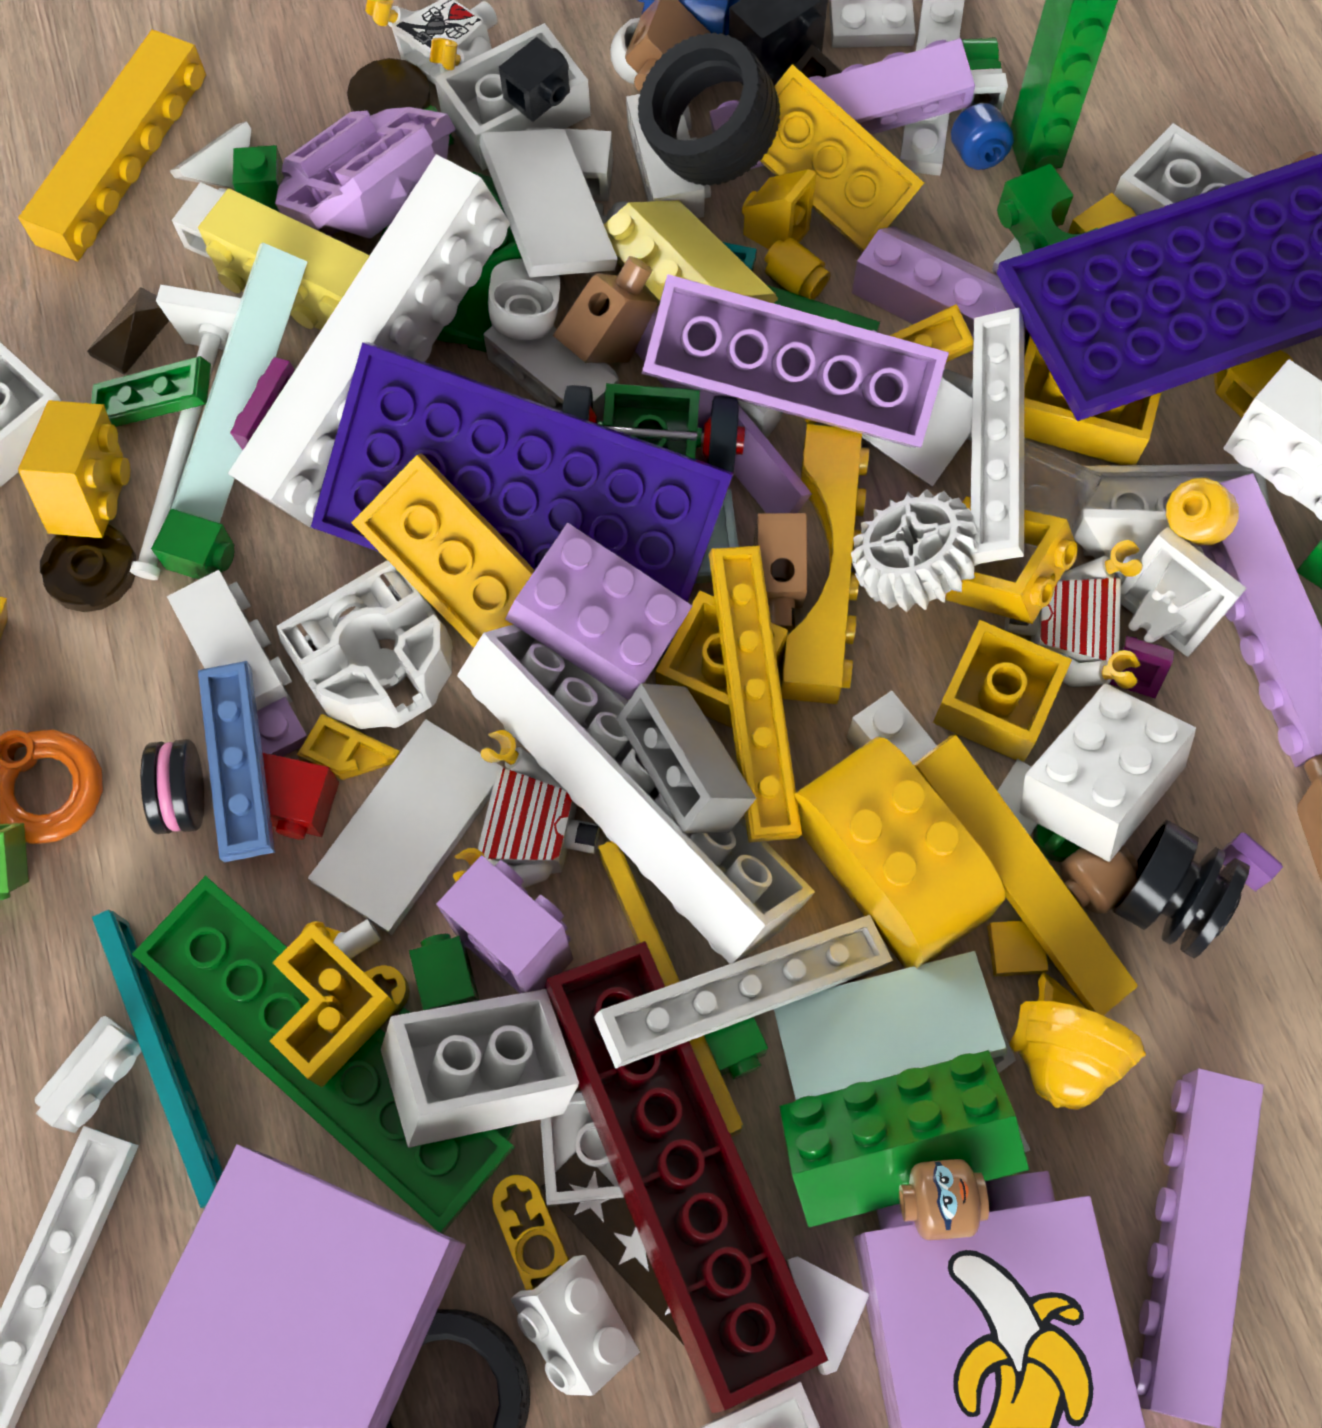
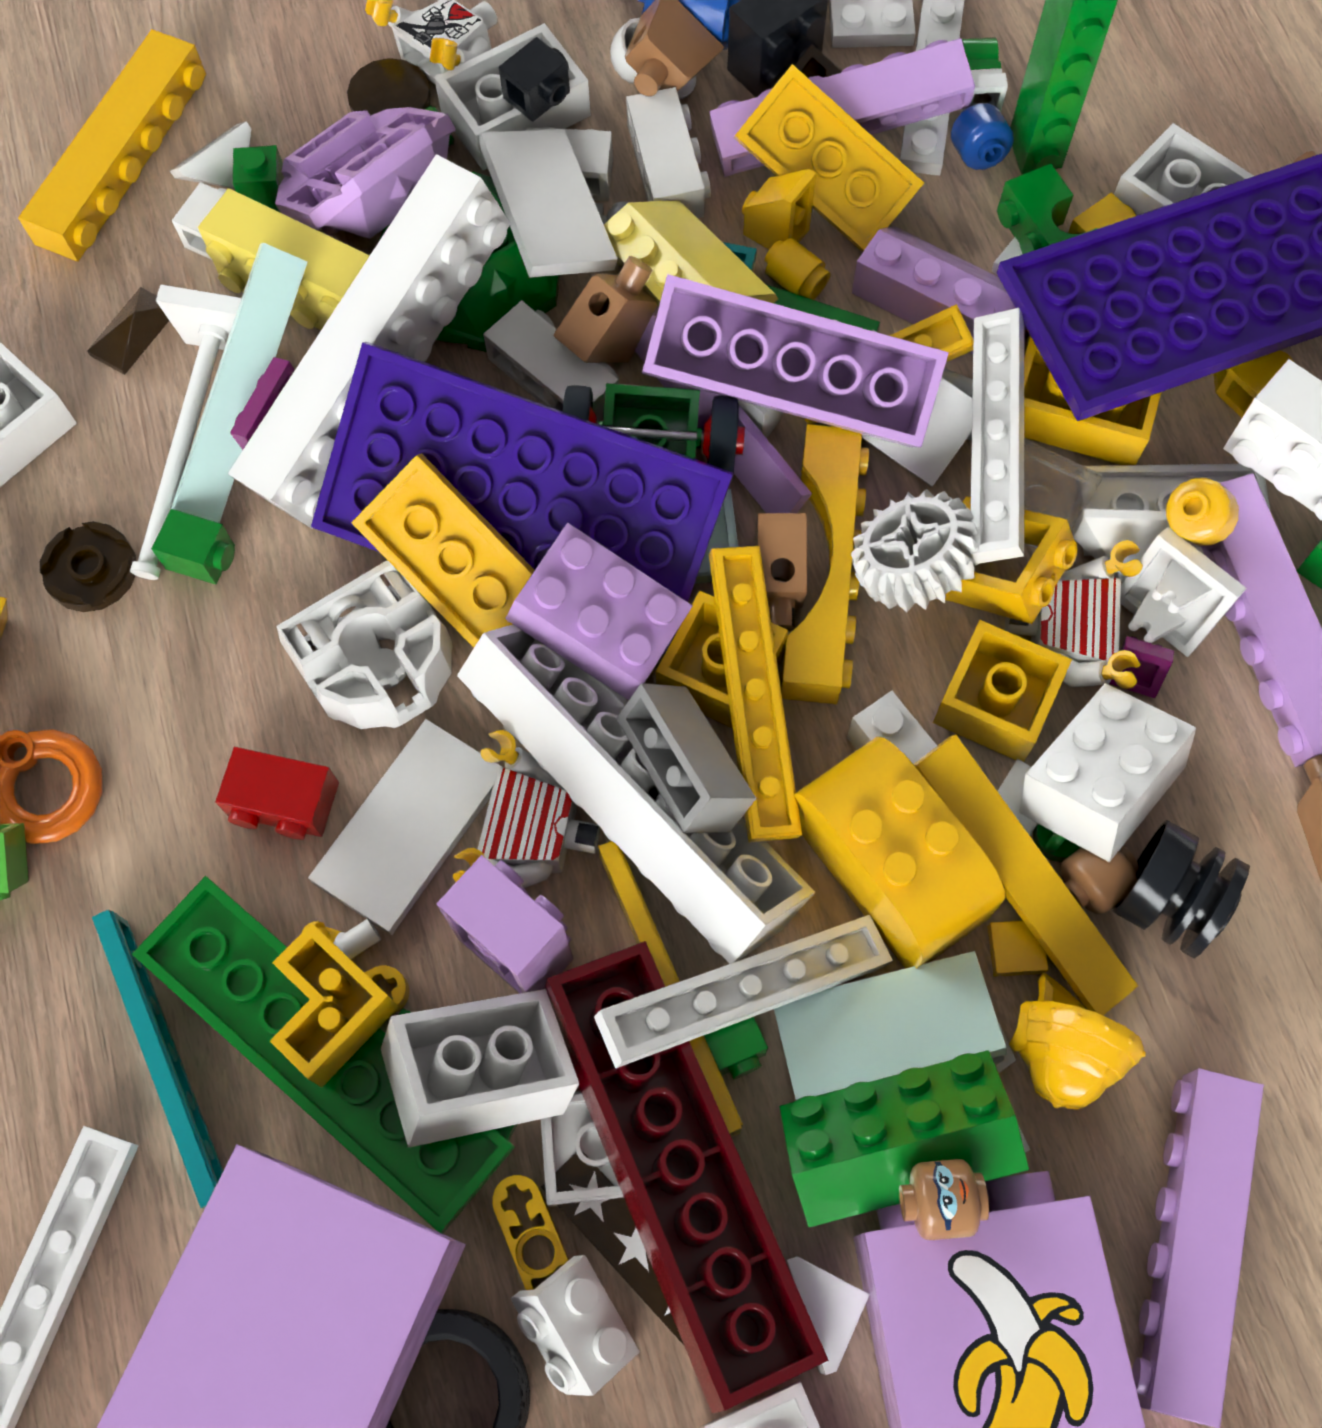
yellow brick [18,400,131,538] -> none
white bracket [35,1016,142,1133] -> none
green tile [91,356,211,427] -> none
black head [140,739,204,835] -> none
white brick [166,570,293,711] -> none
medium blue tile [198,661,275,863] -> none
lavender plate [257,697,307,757] -> none
yellow tile [297,714,400,780] -> none
green brick [409,933,480,1010] -> none
white cap [488,259,560,341] -> none
black tyre [638,33,780,186] -> none
medium lavender tile [1222,832,1283,892] -> none

